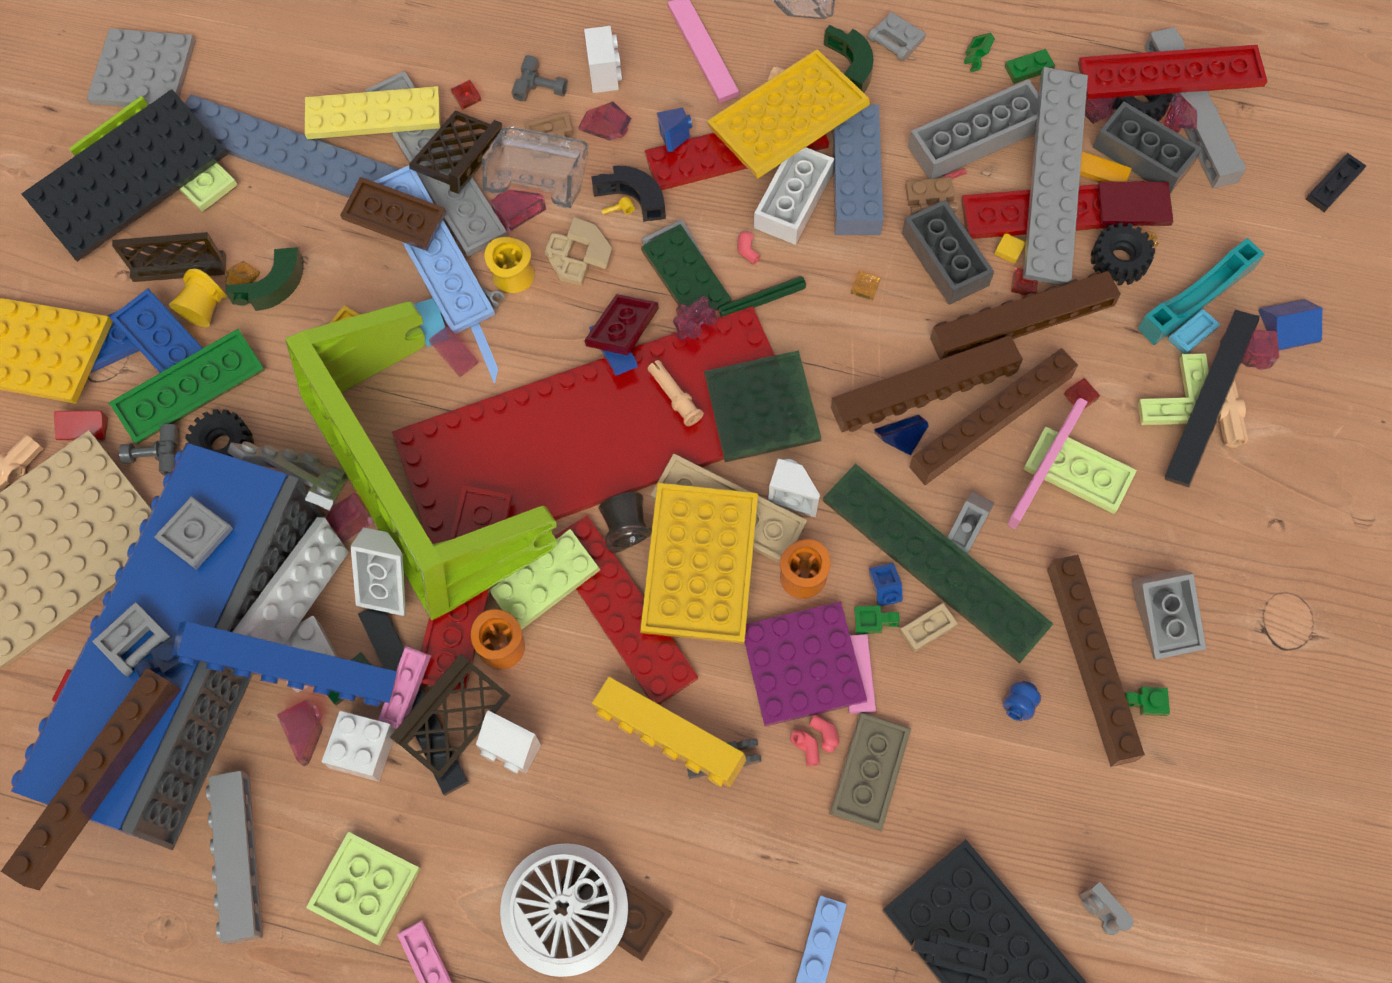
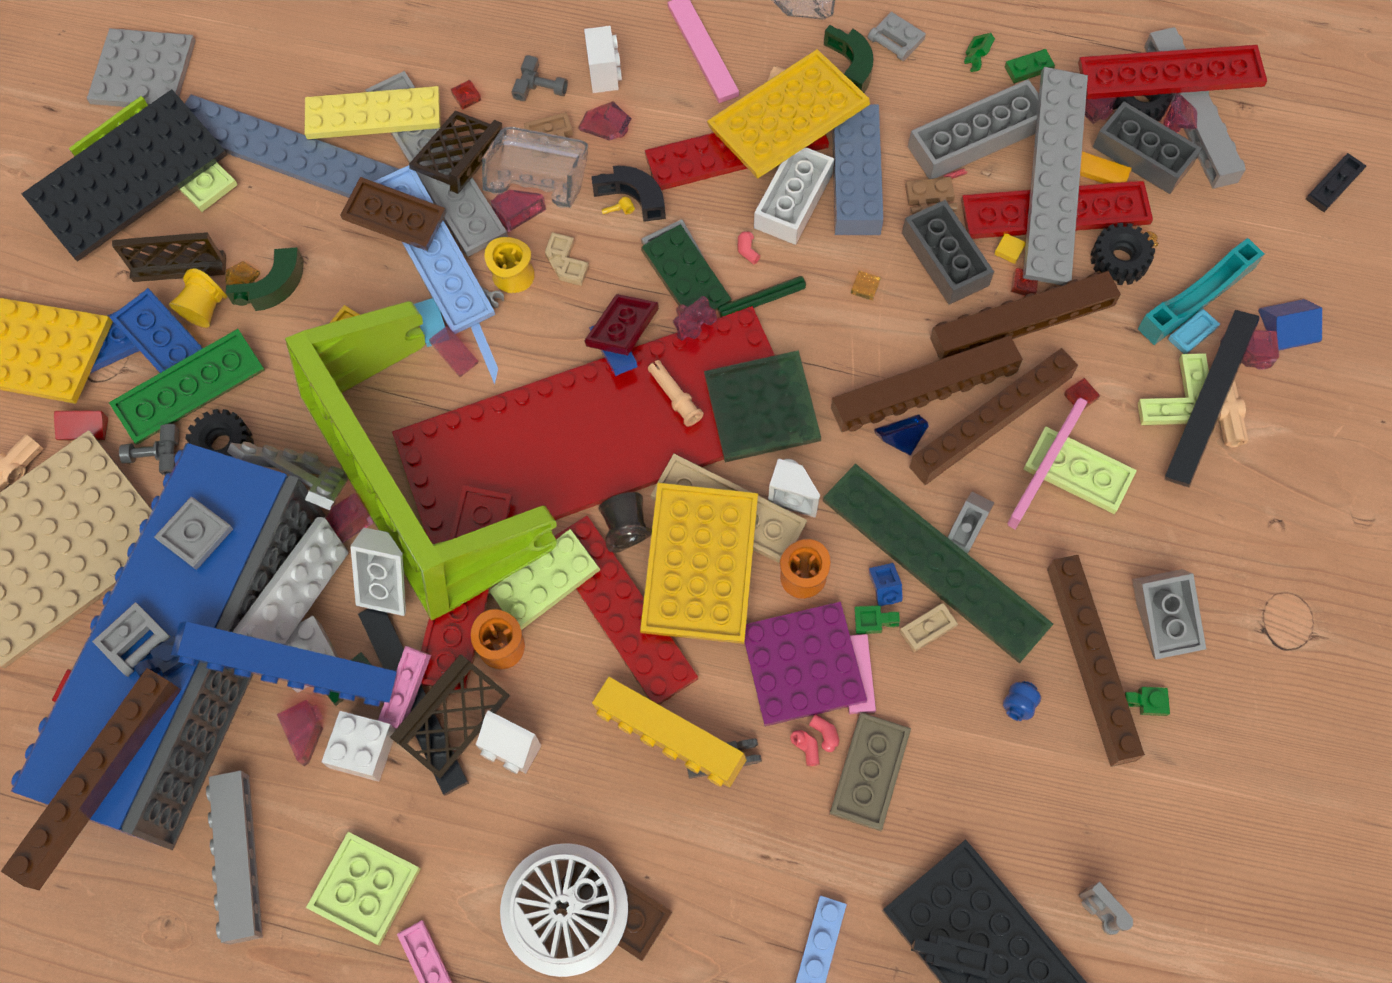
tan tile [566,217,612,269] -> none
blue slope [657,107,692,152] -> none
dark red tile [1097,181,1174,226] -> none

